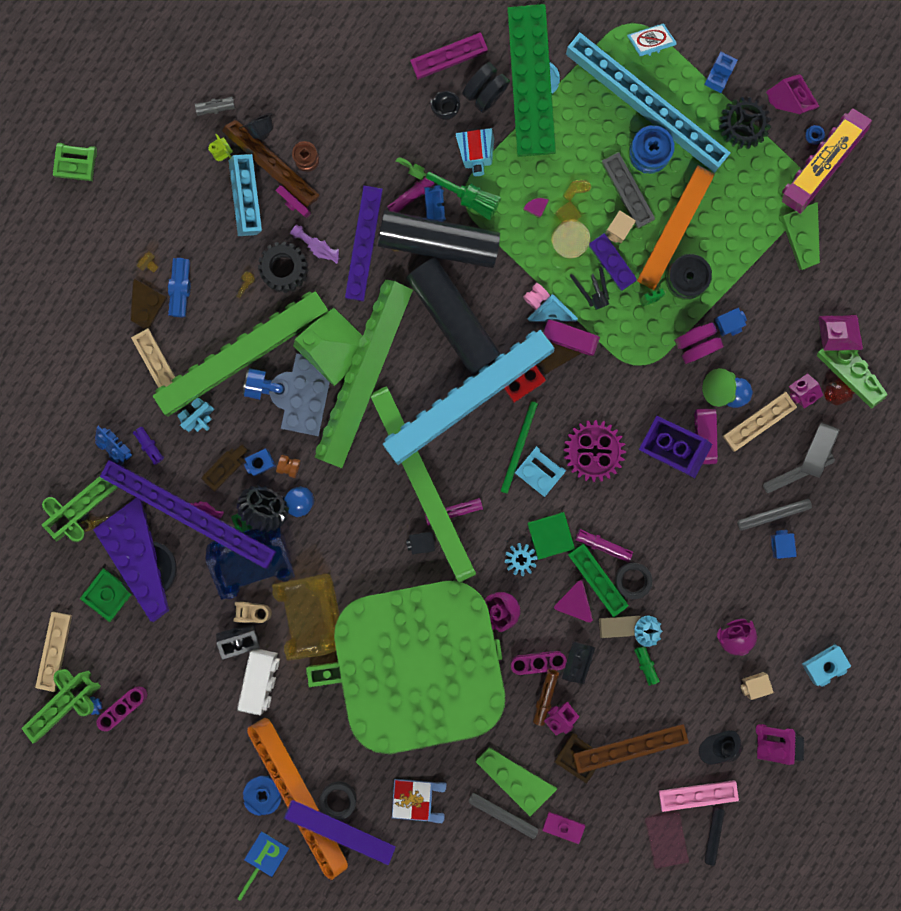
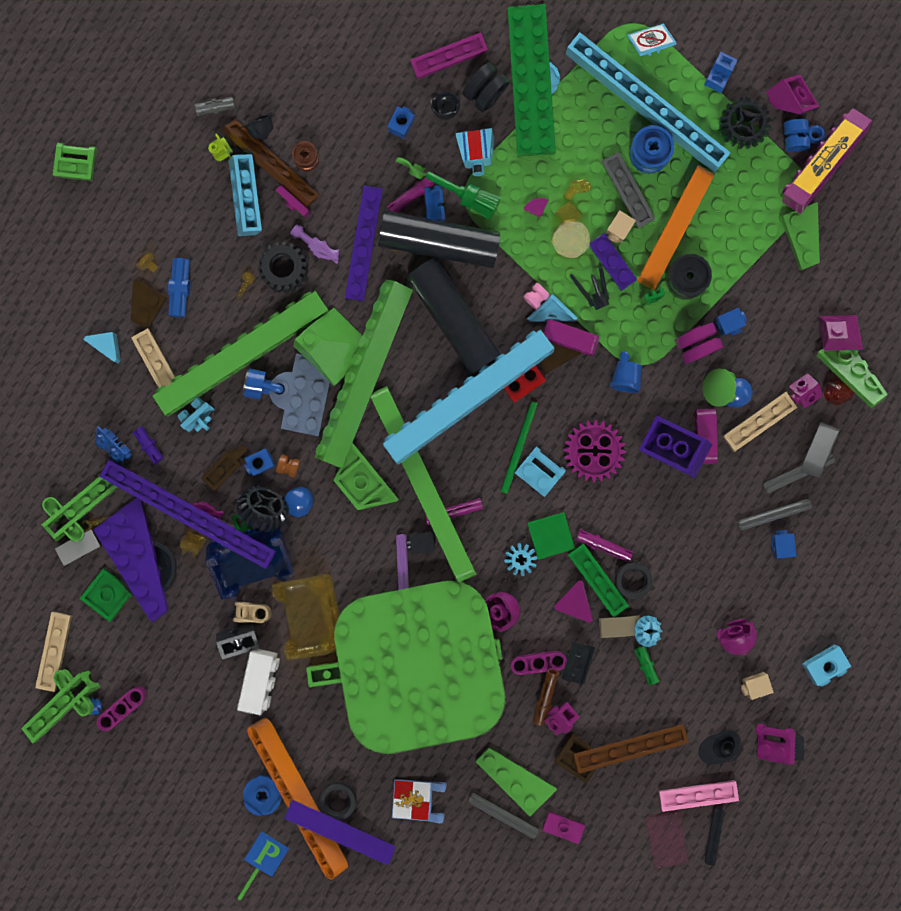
none -> light grey slope [55,530,100,566]
none -> medium azure slope [83,332,121,364]
none -> clear yellow tile [180,532,206,557]
none -> bright green wing [334,443,399,510]
none -> blue brick [387,106,415,140]
none -> medium lavender axle [396,534,409,590]
none -> blue hat [609,351,642,393]
none -> blue wheel [783,119,811,152]

